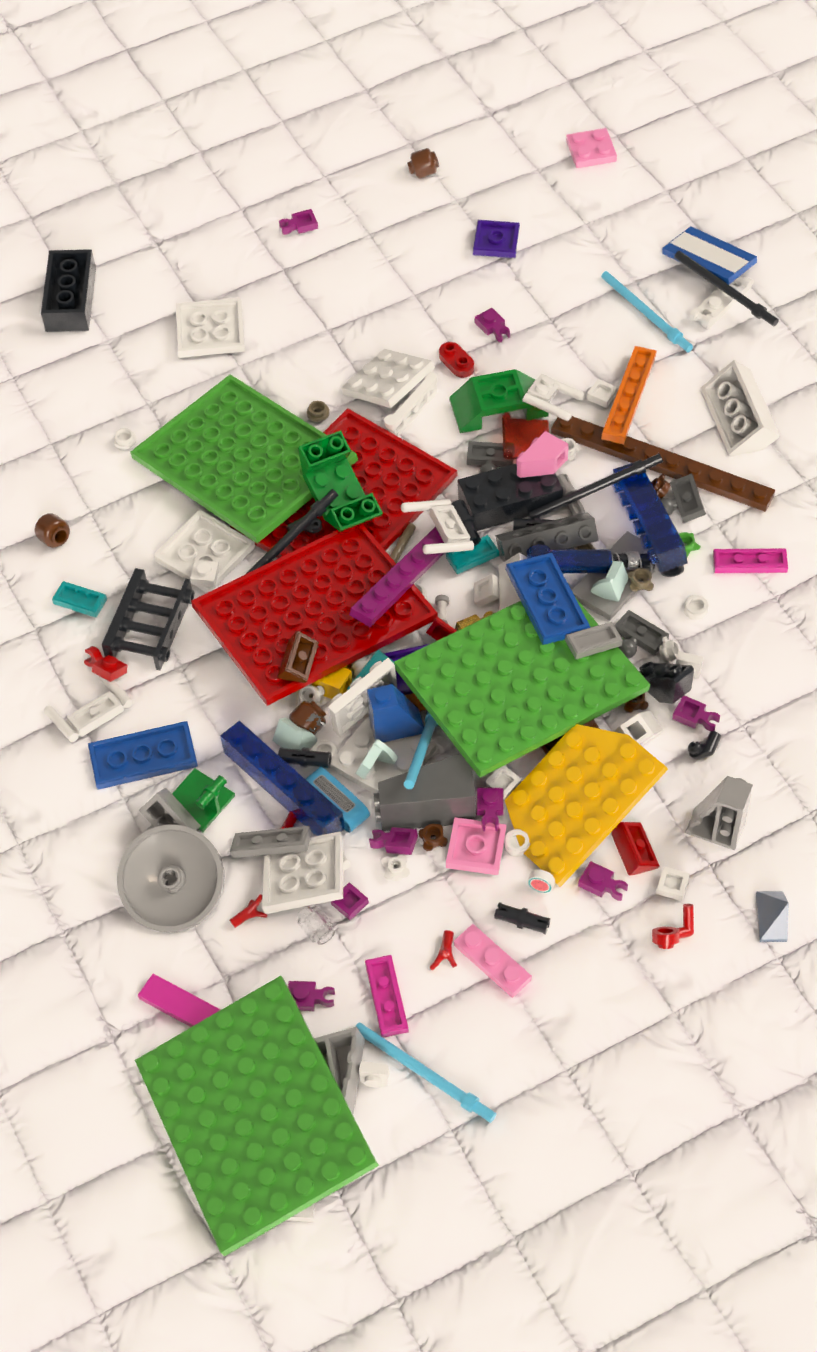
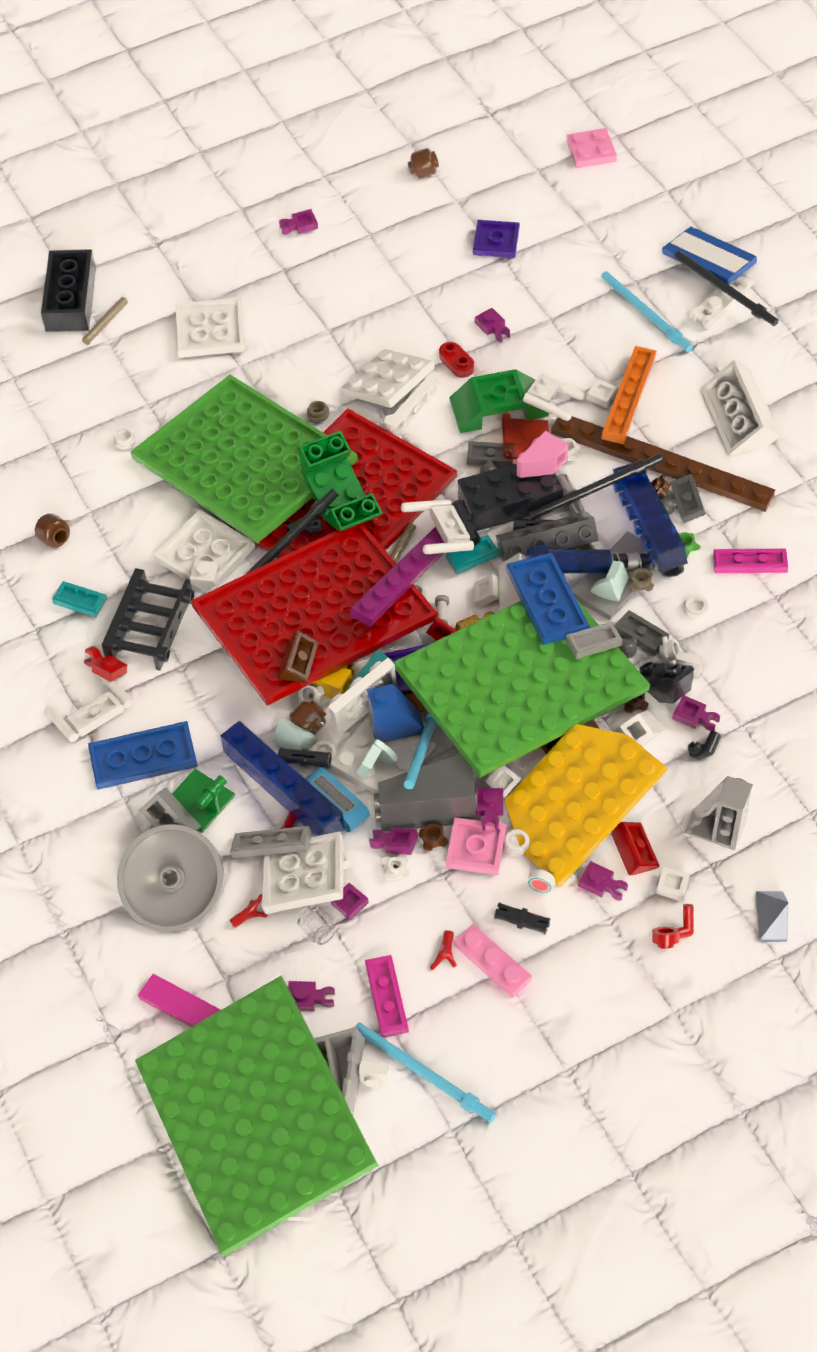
none -> bar [82,297,128,345]

